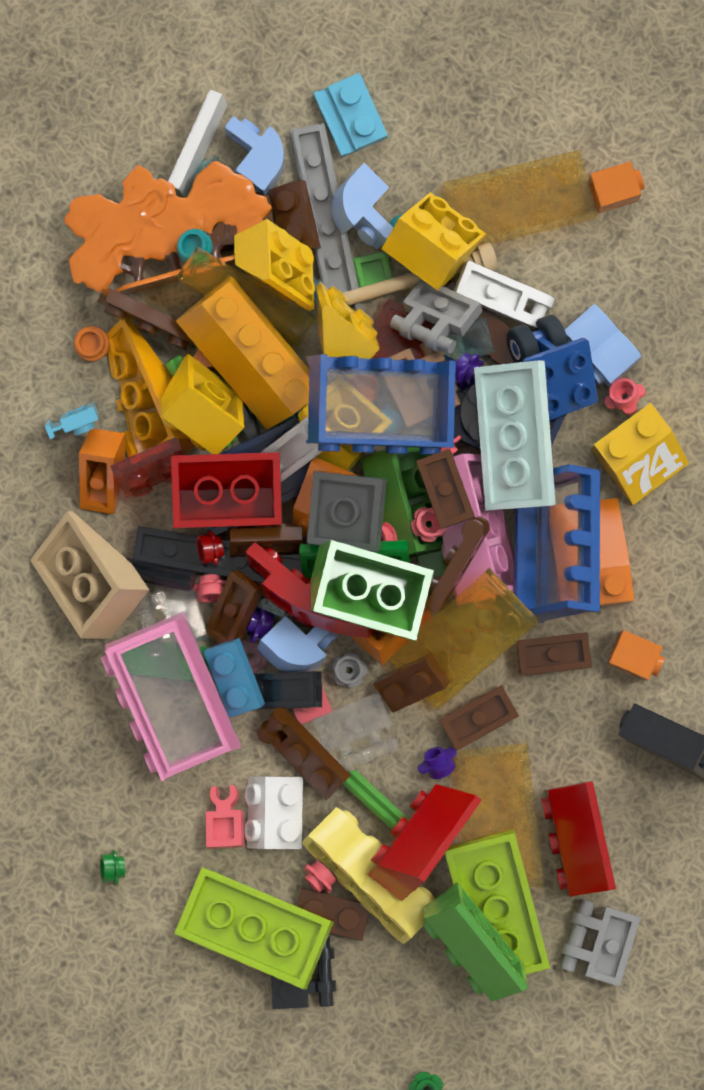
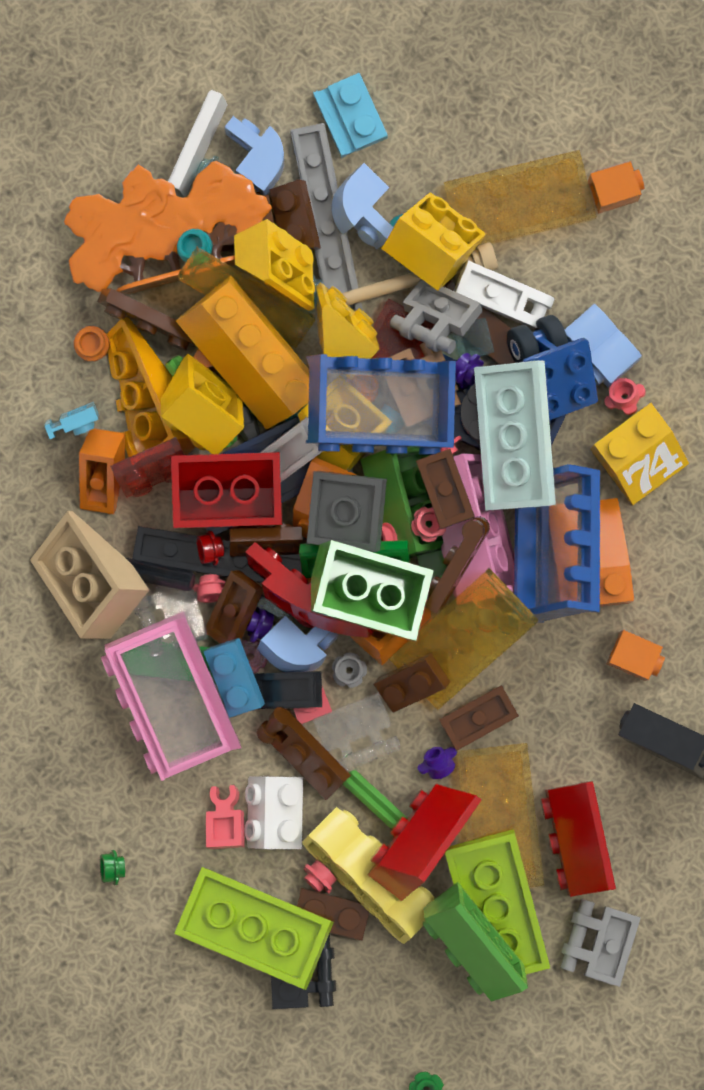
bright green tile [352,251,393,288] -> none
reddish brown plate [516,632,592,676] -> none

